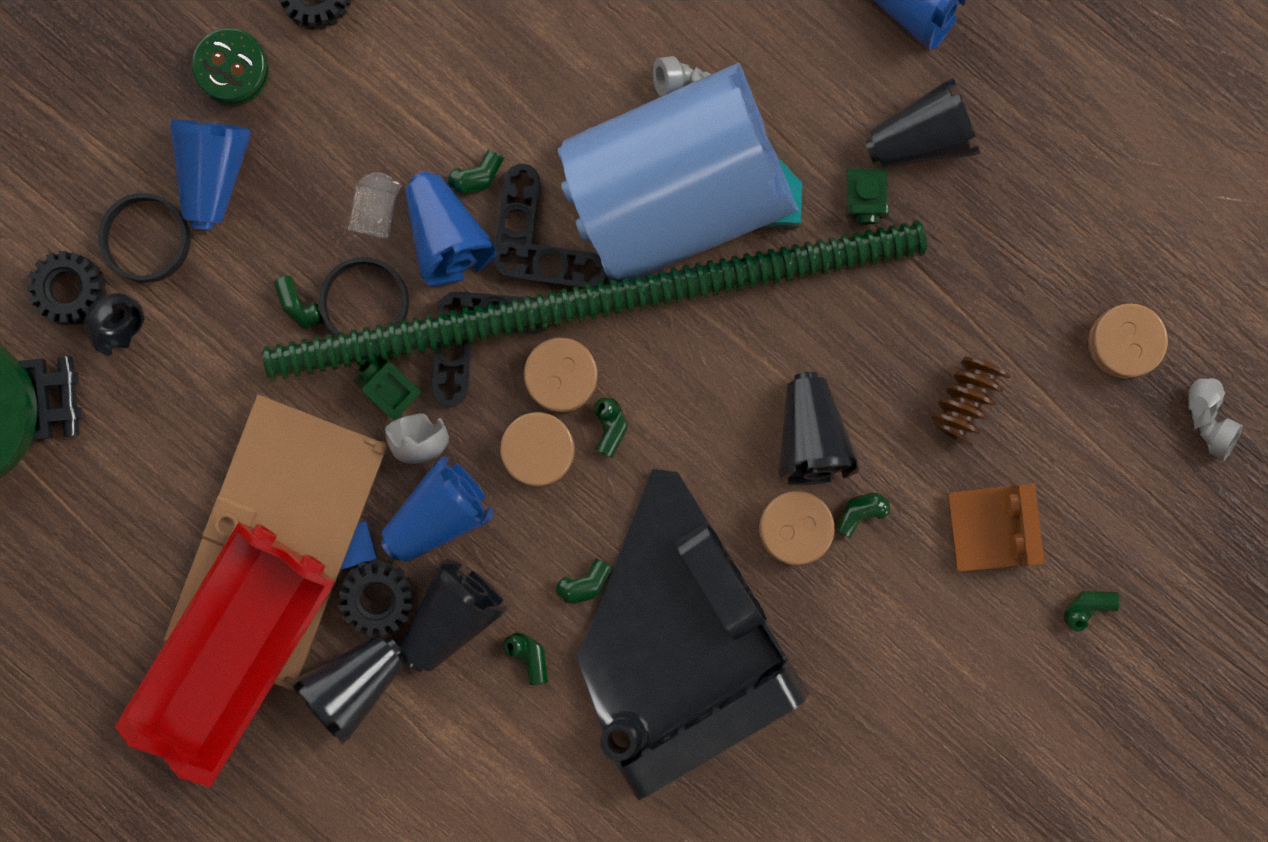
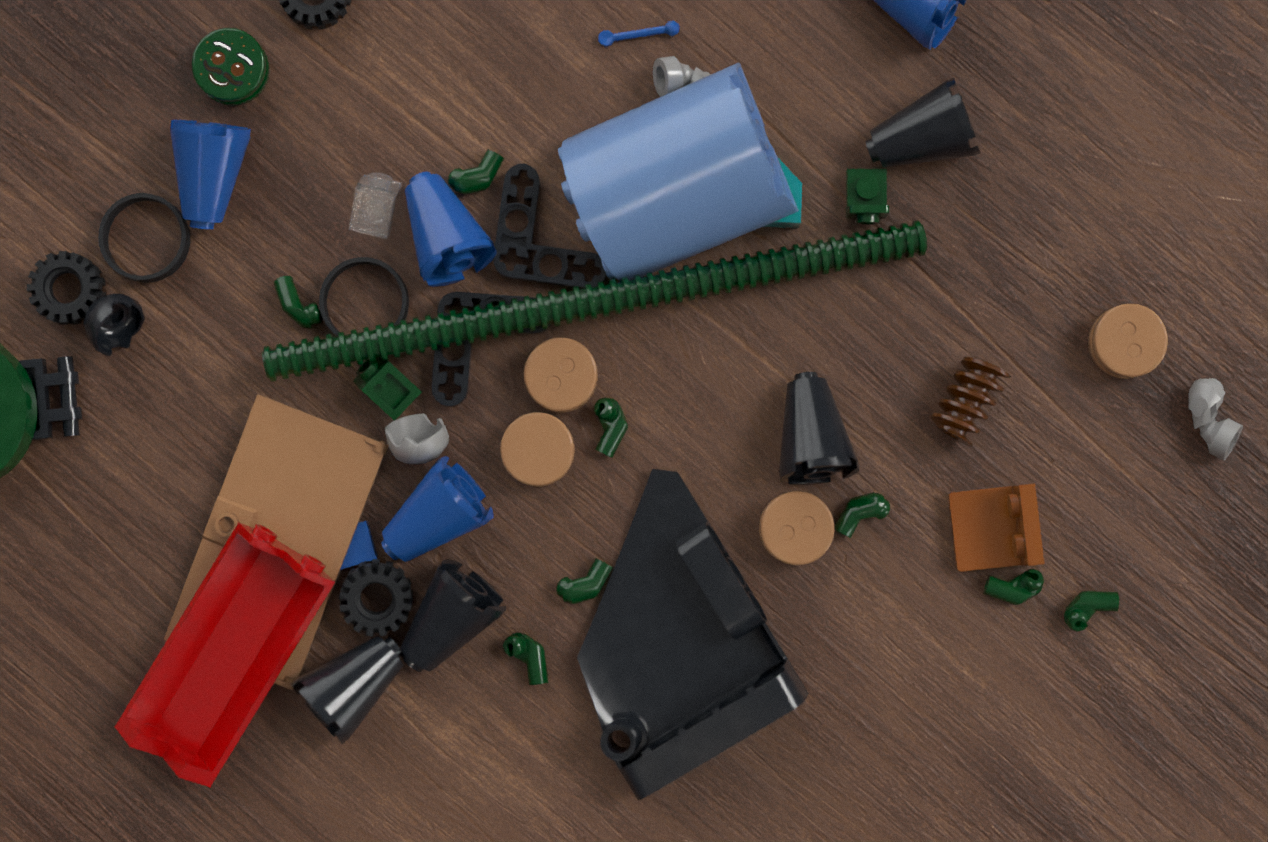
none -> blue hinge [598,21,680,47]
none -> dark green arm [983,569,1044,605]

